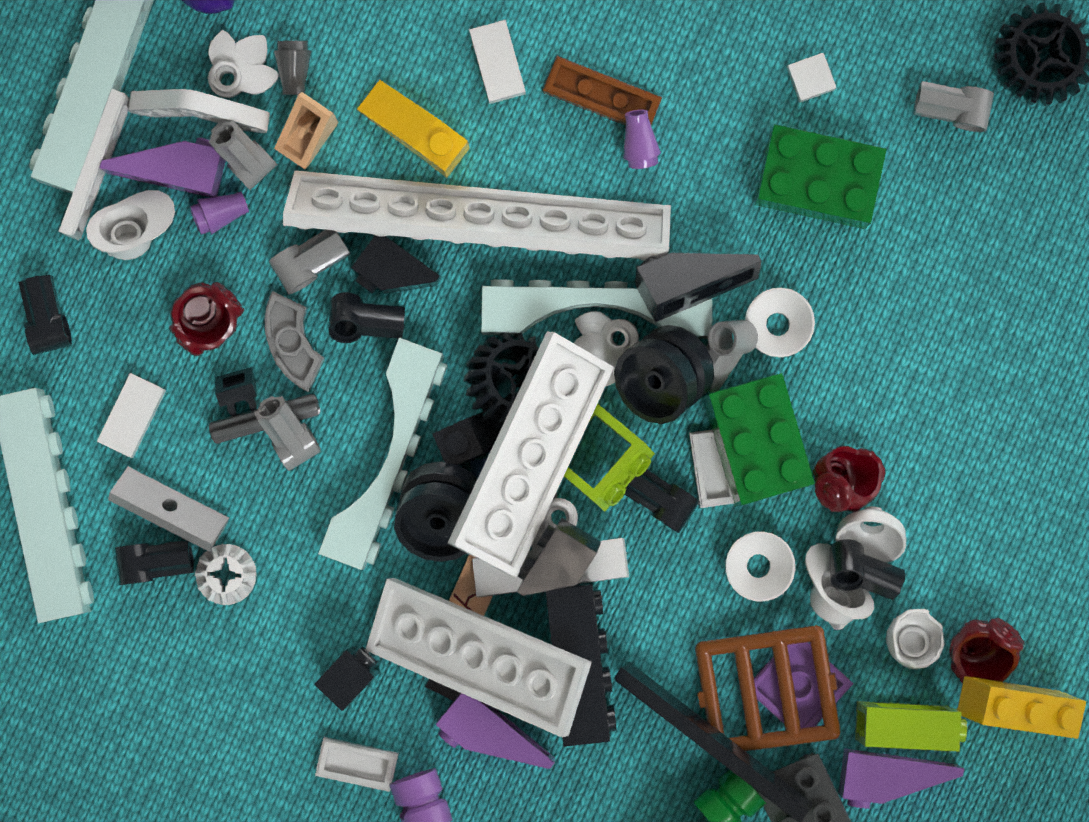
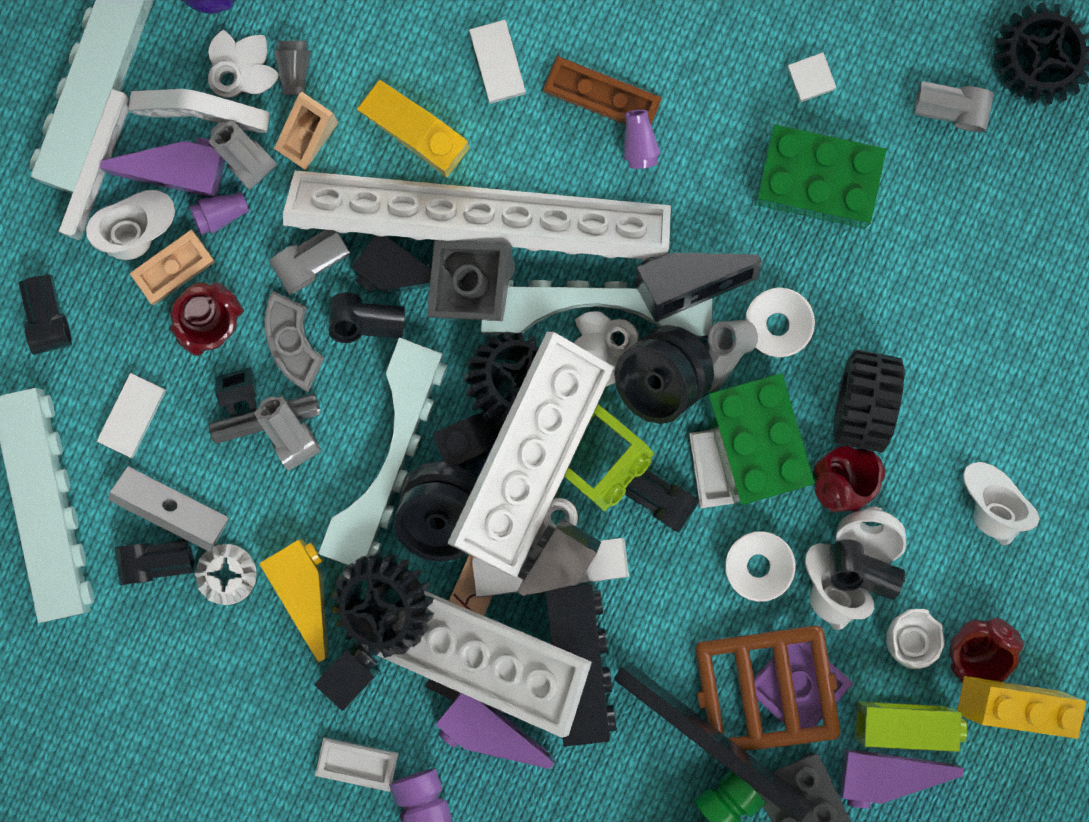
none -> light nougat plate [129,229,215,305]
none -> yellow slope [259,539,329,663]
none -> black gear [331,552,435,658]
none -> dark grey slope [427,240,515,321]
none -> black tyre [833,349,905,453]
none -> white piece [963,462,1040,546]

